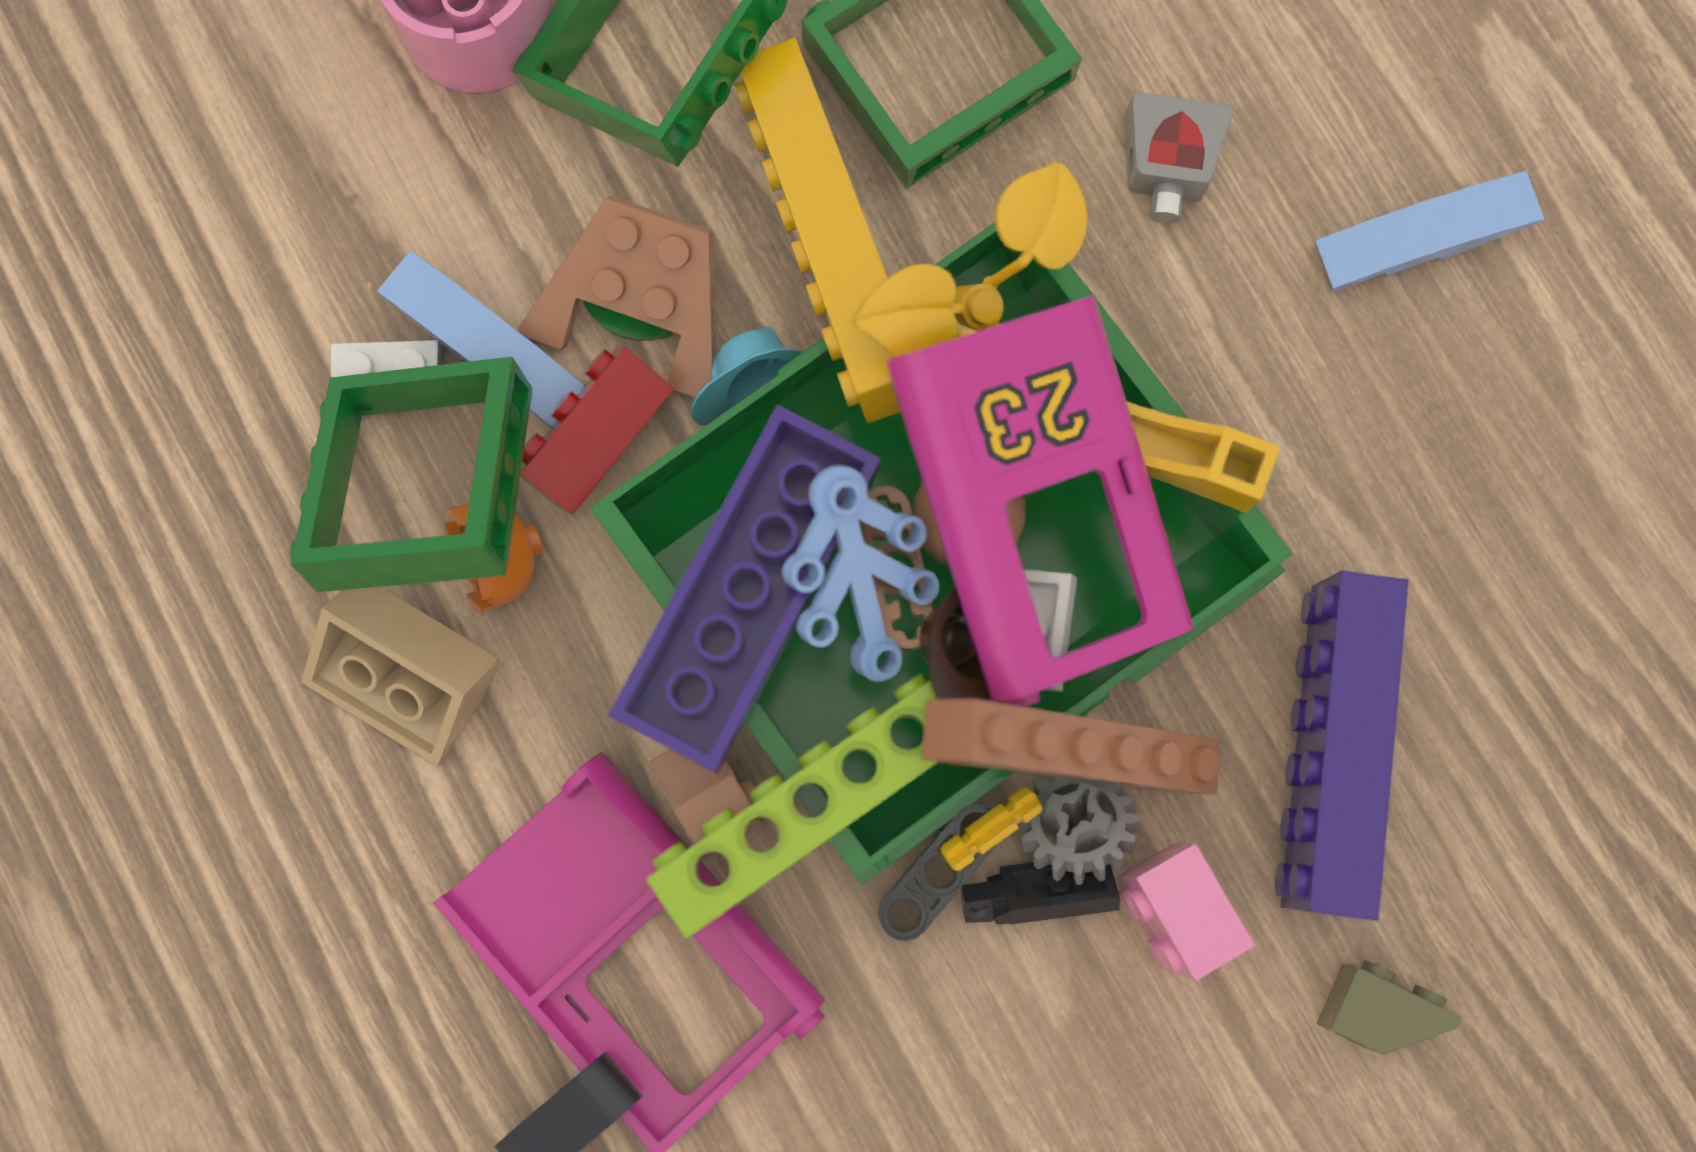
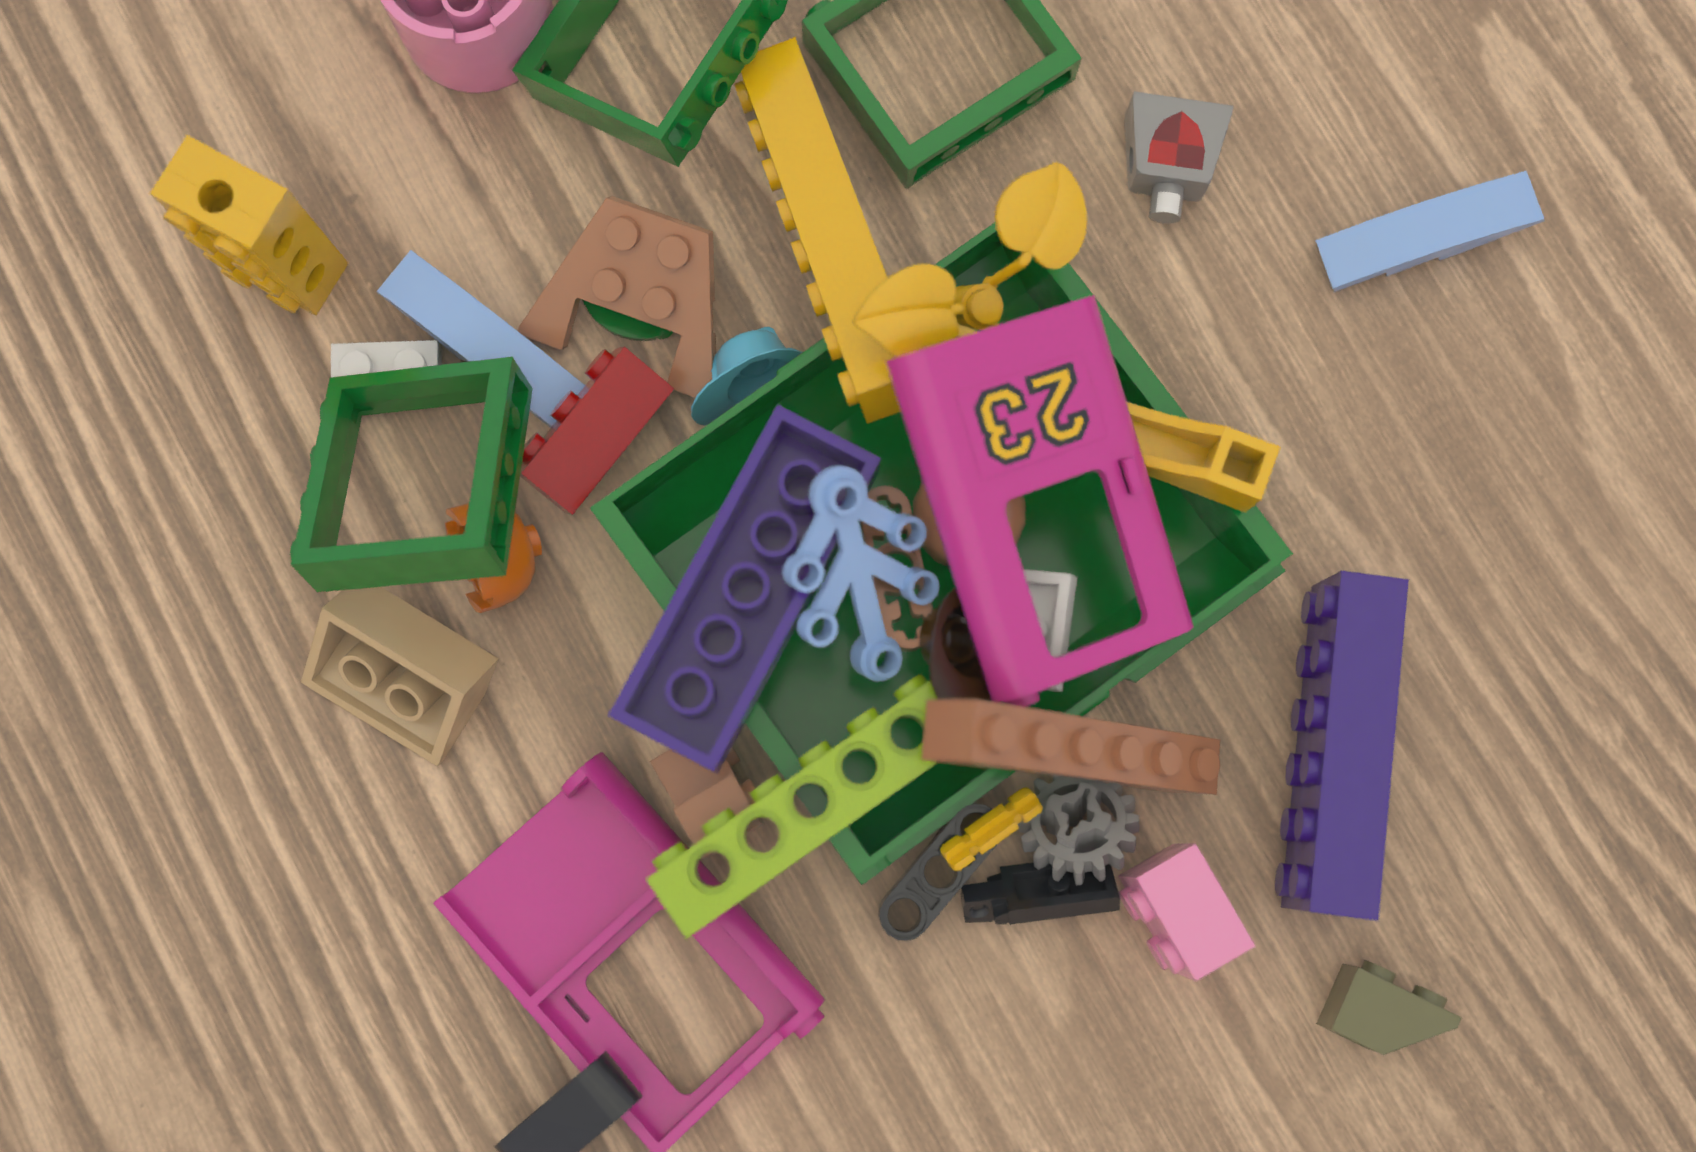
none -> yellow brick [150,135,349,316]

